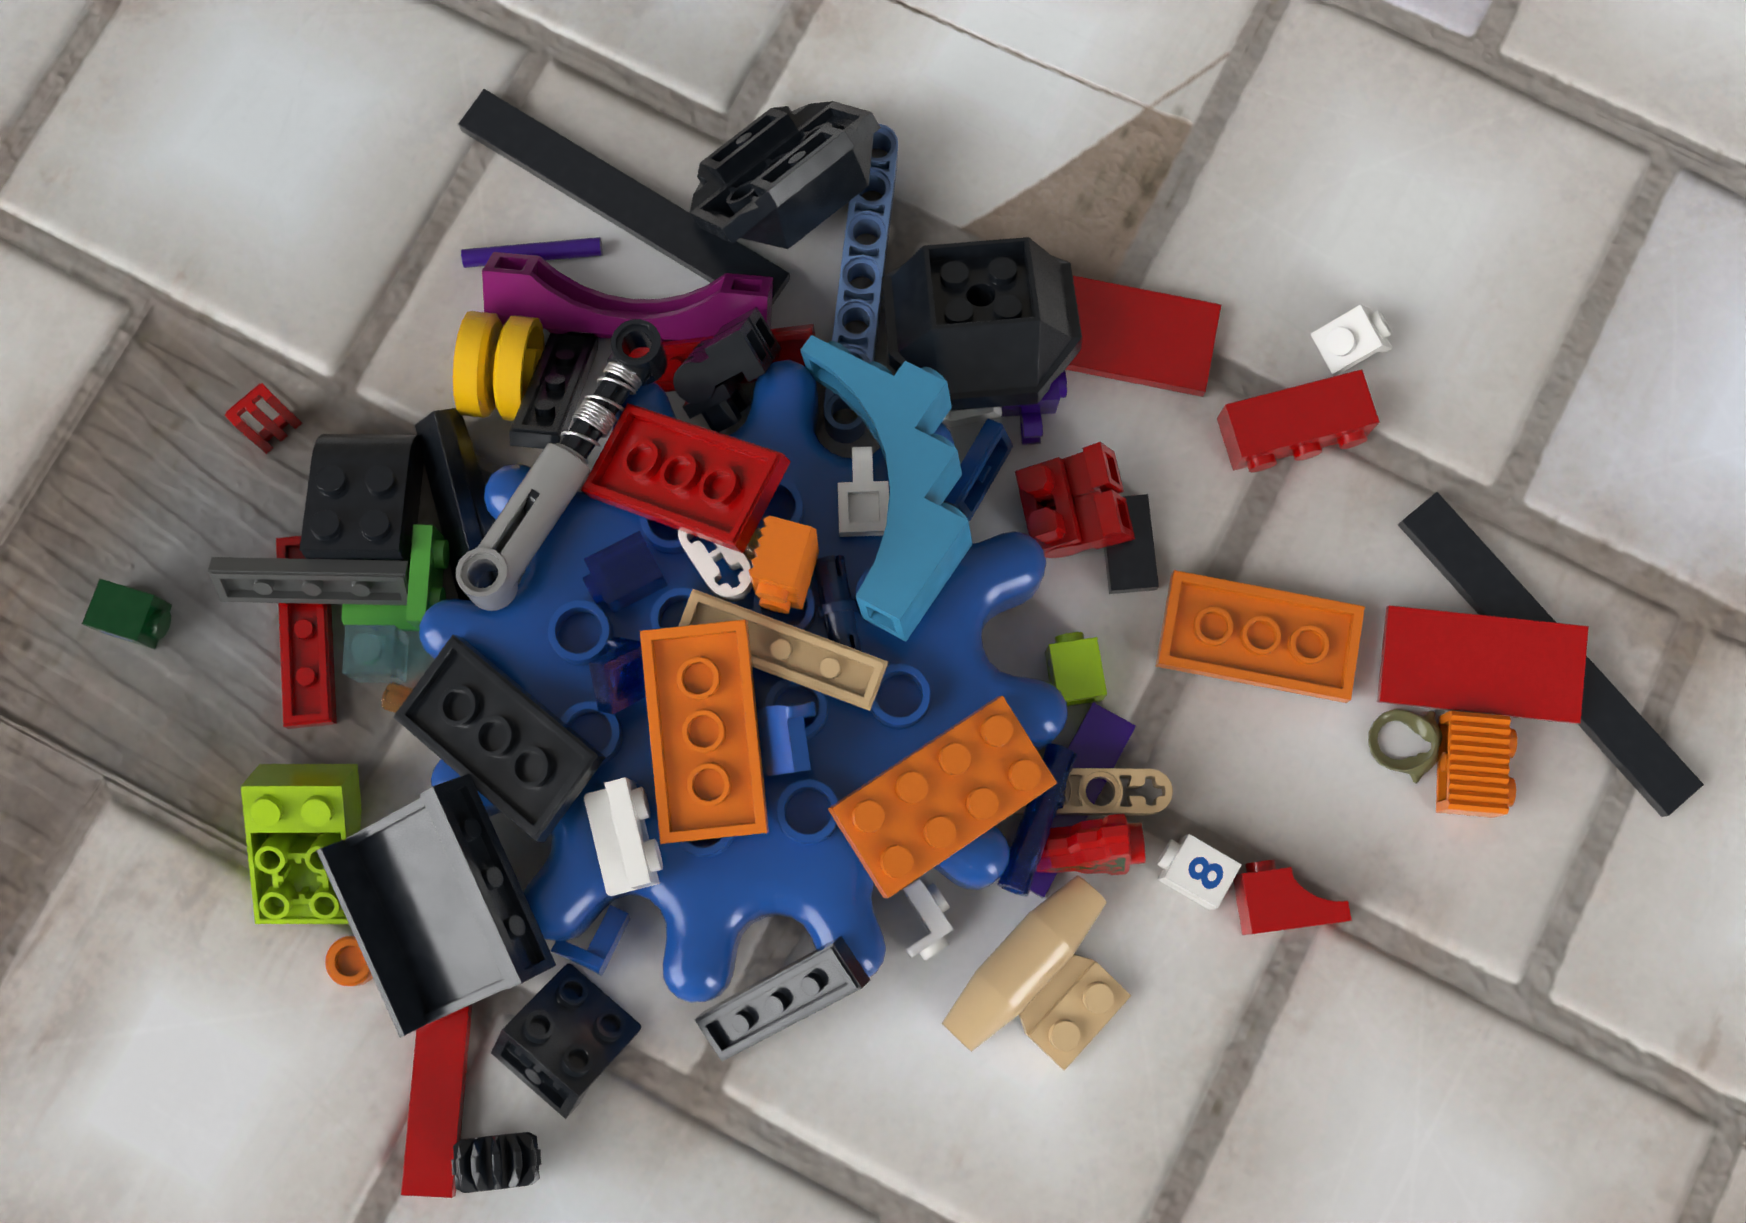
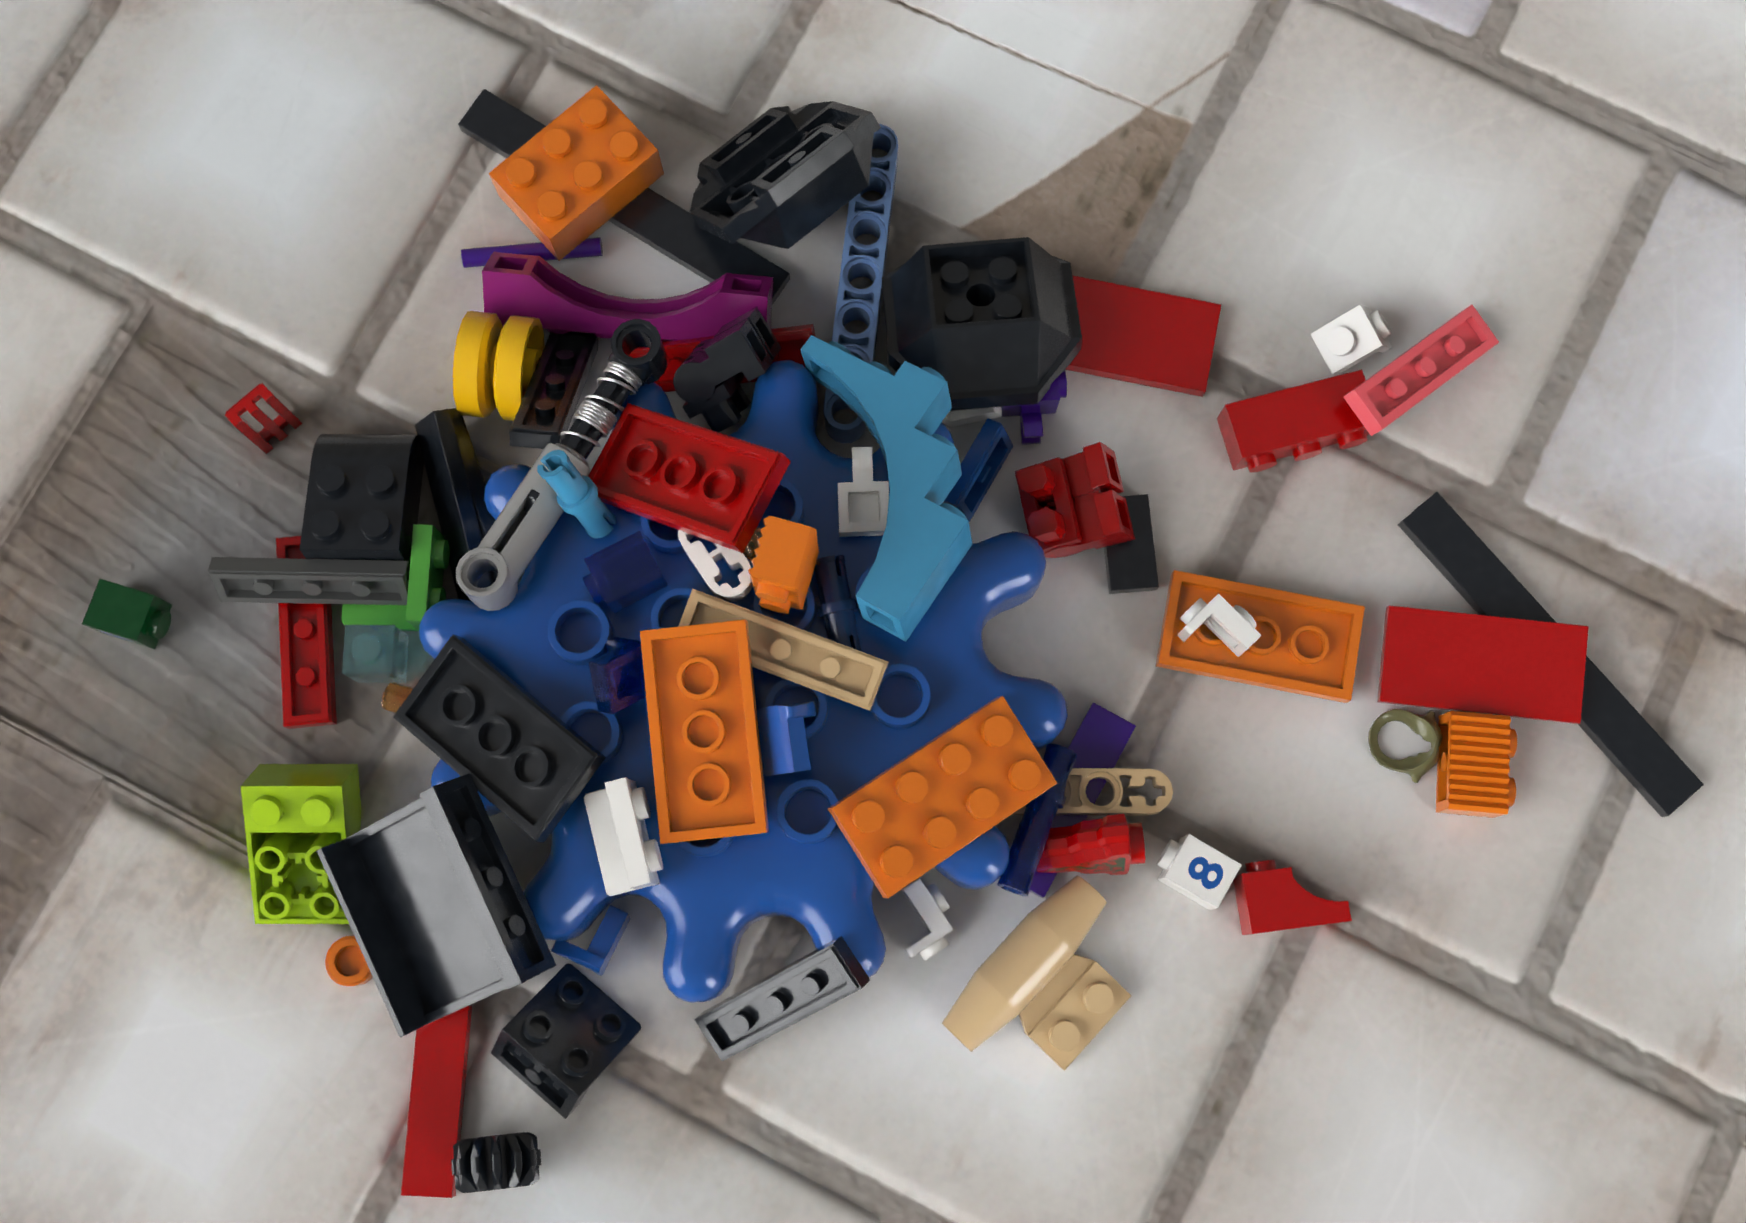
lime brick [1044,632,1107,707] -> none
none -> orange brick [488,85,664,261]
none -> dark azure pin [537,450,616,539]
none -> white bracket [1177,593,1262,657]
none -> coral plate [1344,305,1499,436]

